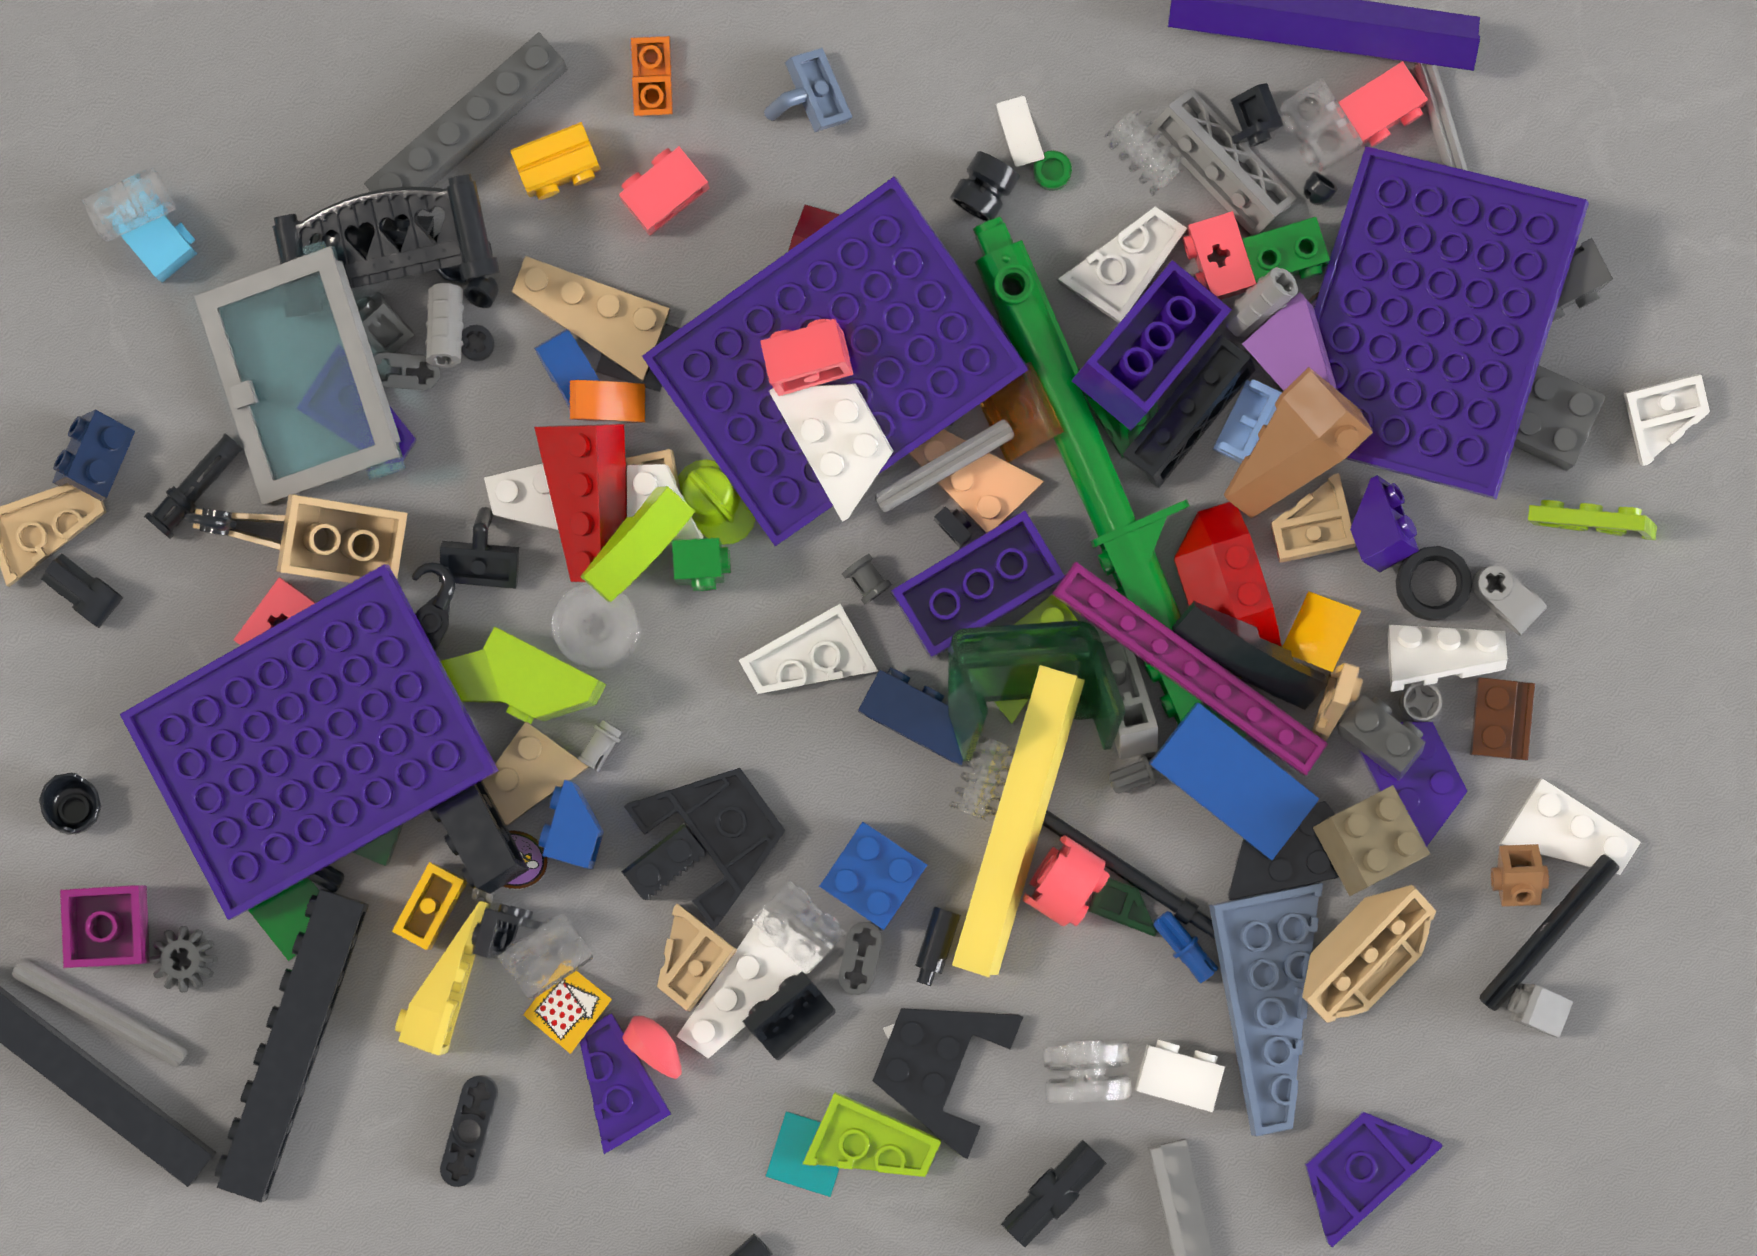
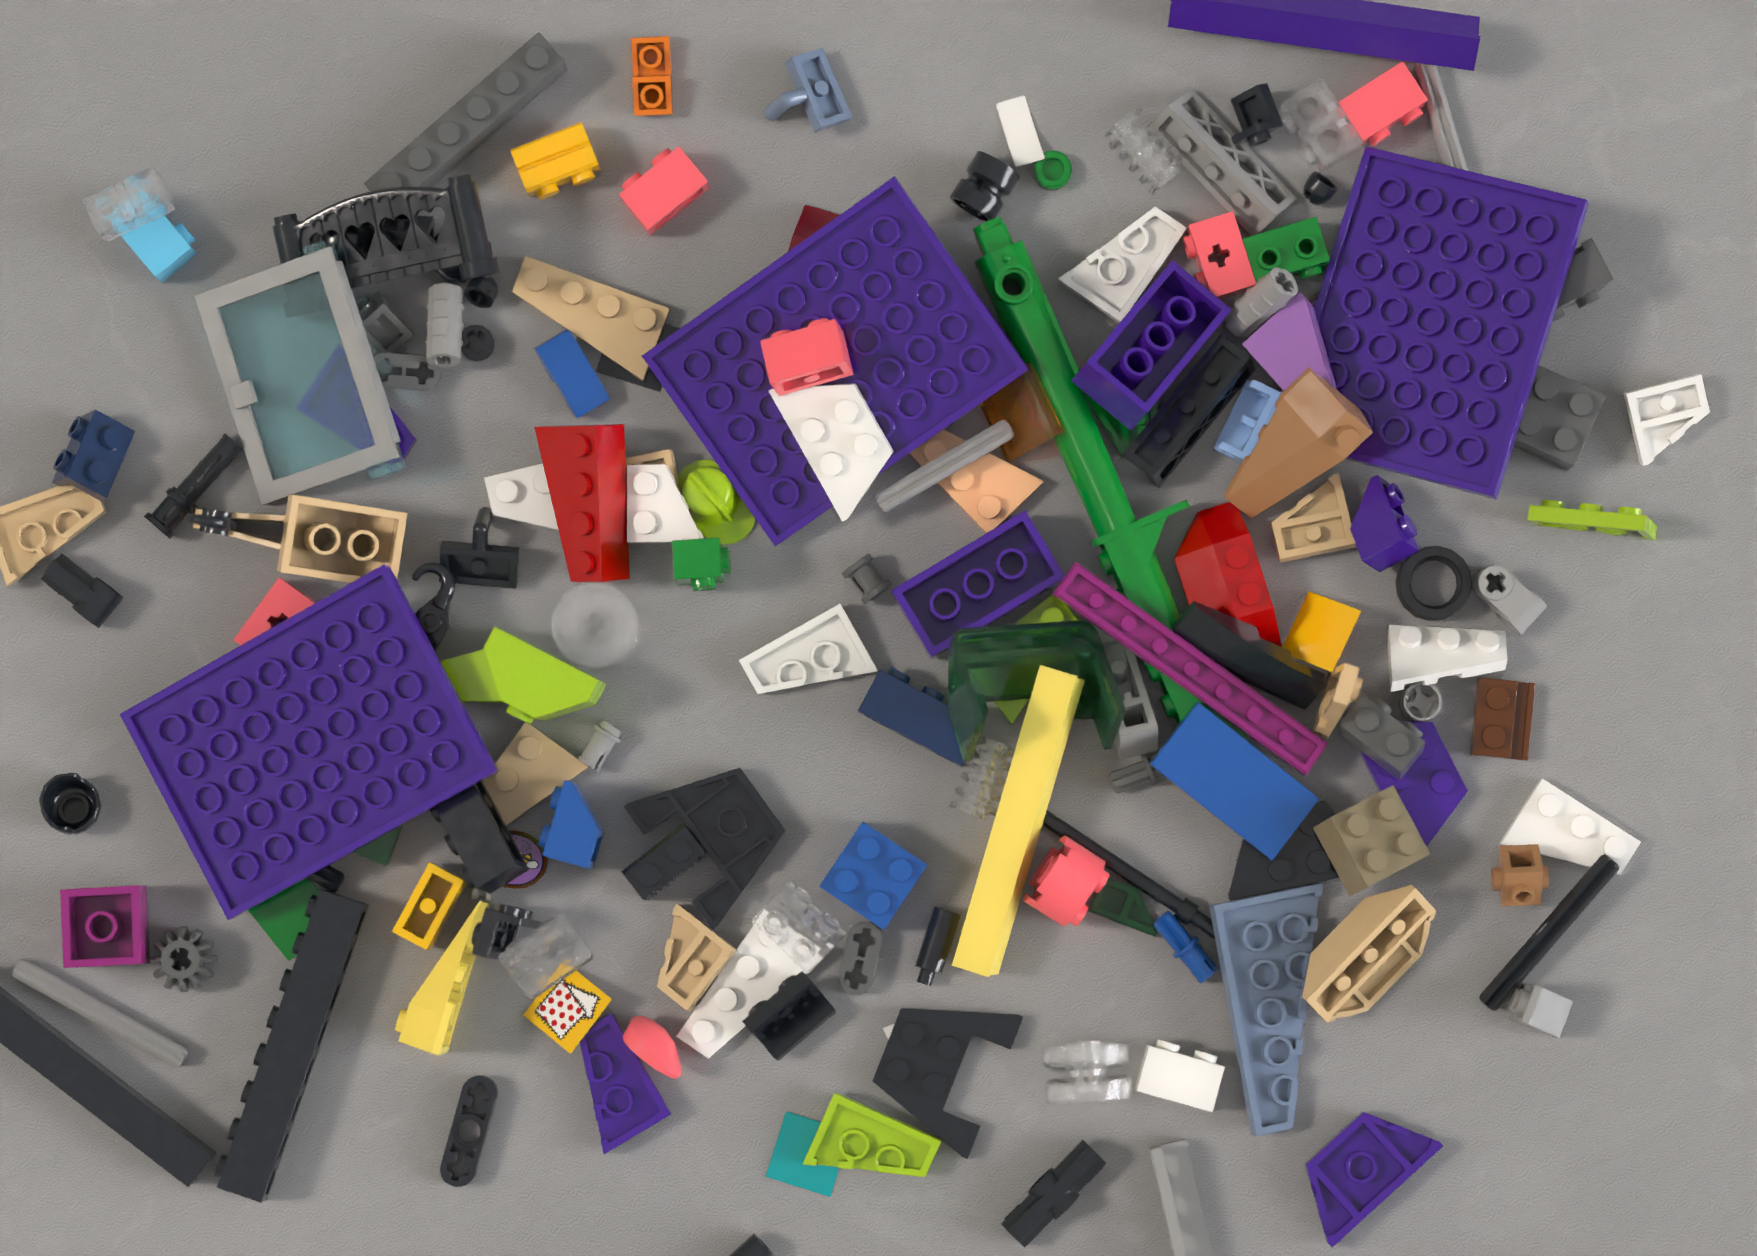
orange slope [570,380,645,423] -> none
lime slope [580,486,696,602] -> none
black plate [934,506,972,548] -> none

